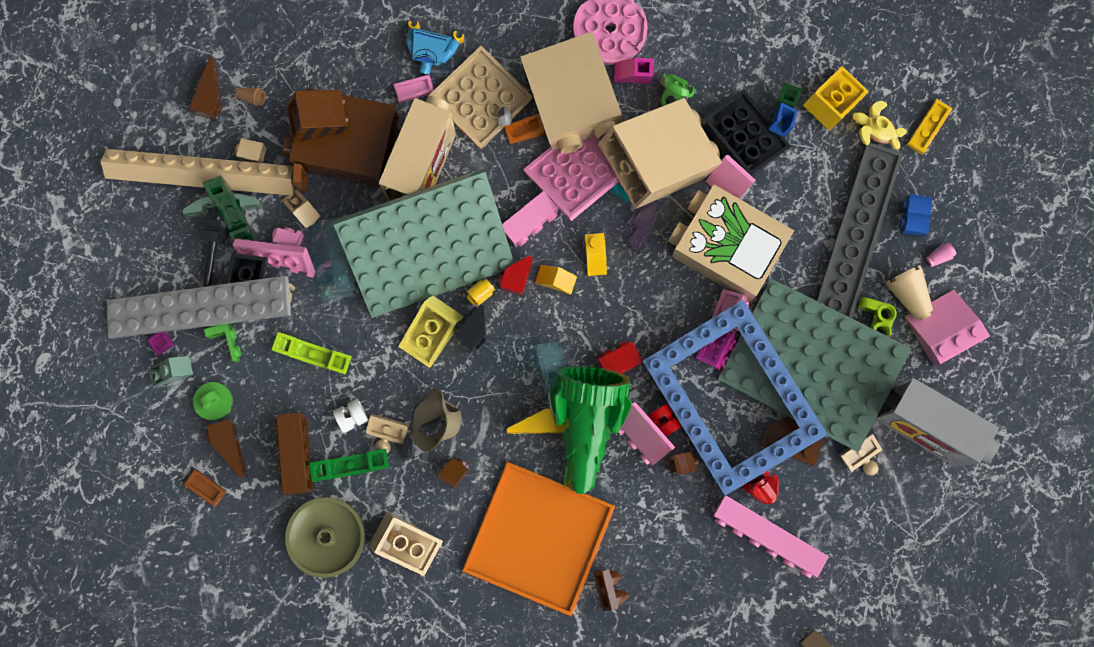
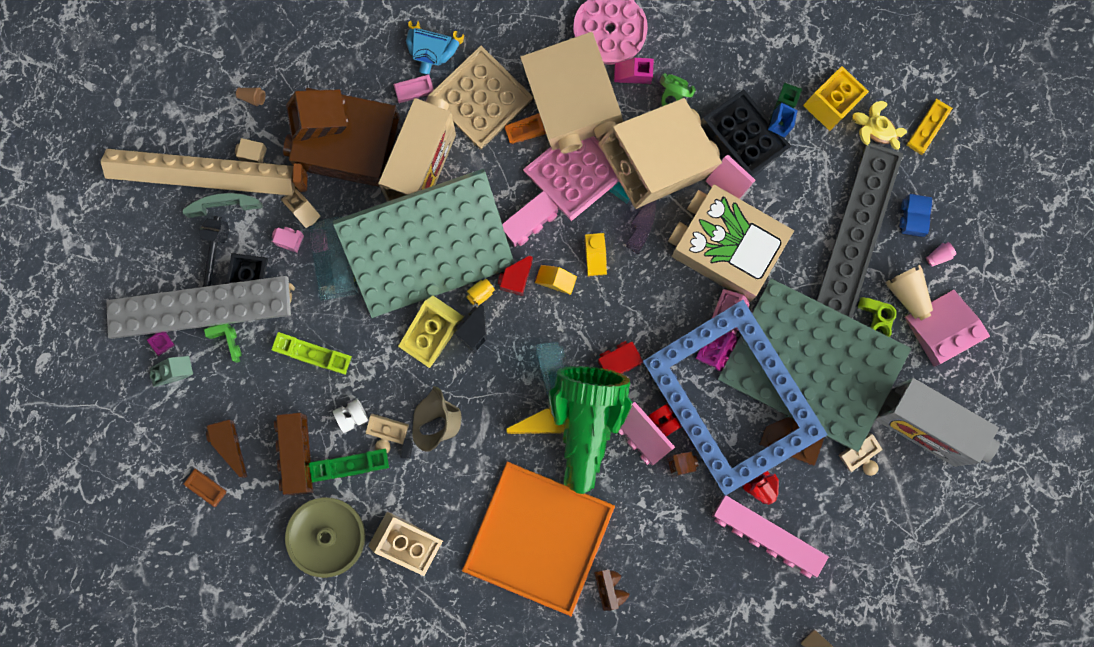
reddish brown slope [189,57,222,121] -> none
bright green tile [193,382,233,421] -> none
dark green slope [203,175,254,243] -> none
bright pink wing [233,239,315,278] -> none
reddish brown slope [437,457,469,489] -> none
light grey piece [497,107,512,126] -> none

